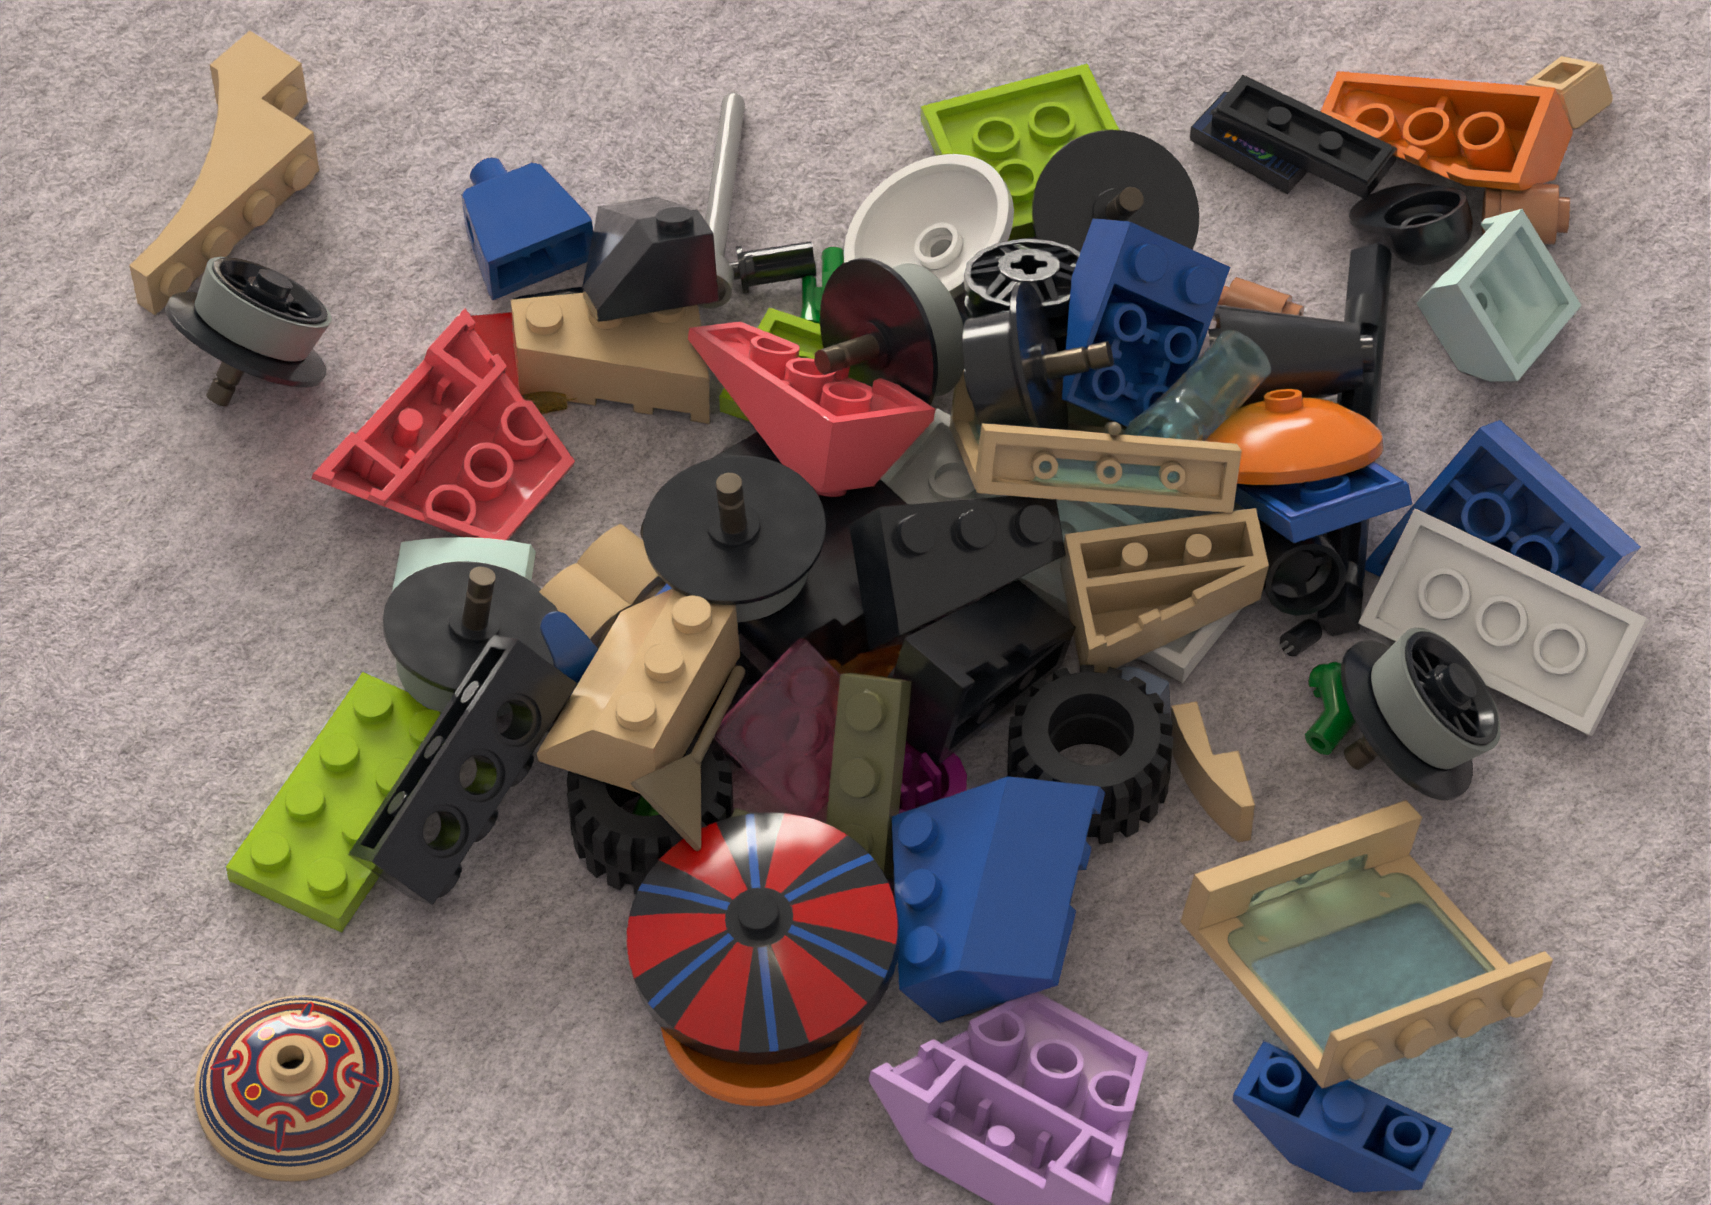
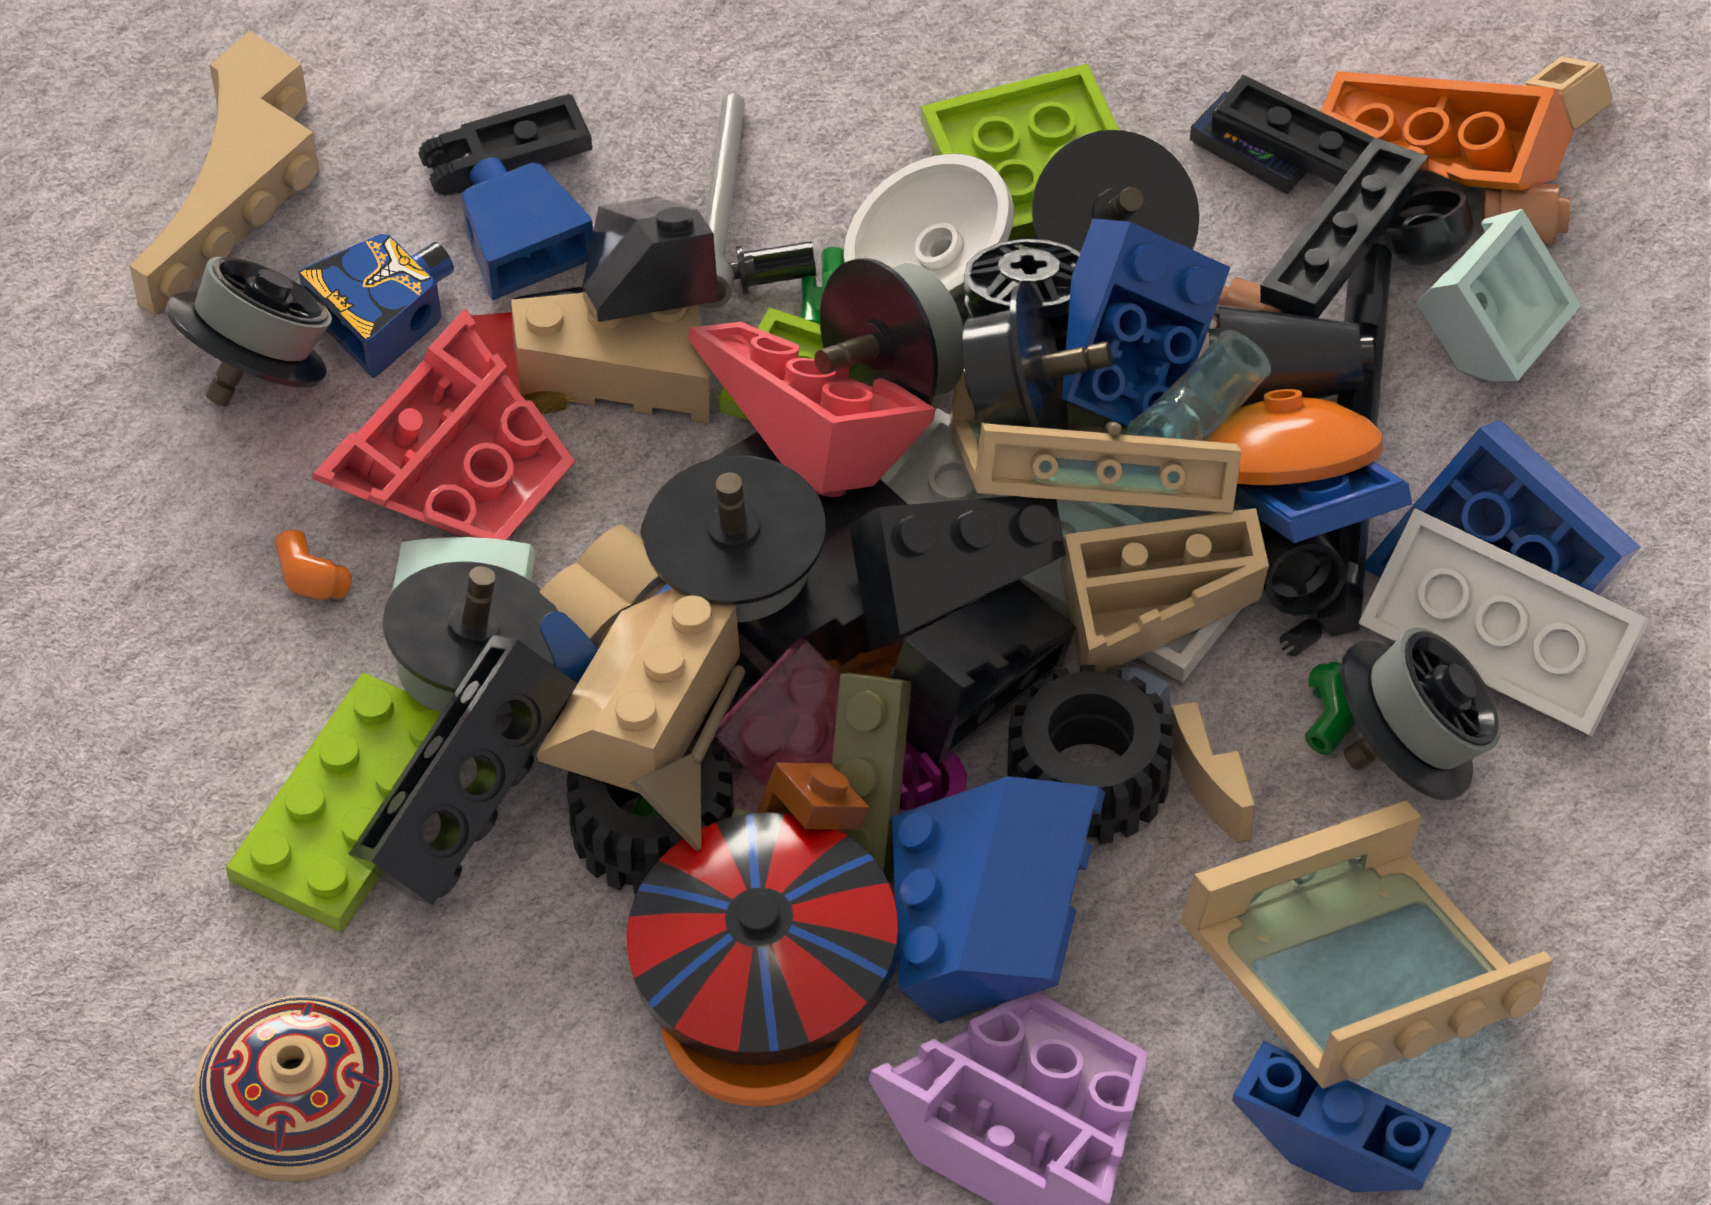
none -> orange arm [275,530,352,600]
none -> blue torso [298,234,454,378]
none -> black hinge [418,93,593,196]
none -> dark orange bracket [757,762,869,830]
none -> black plate [1260,137,1429,318]

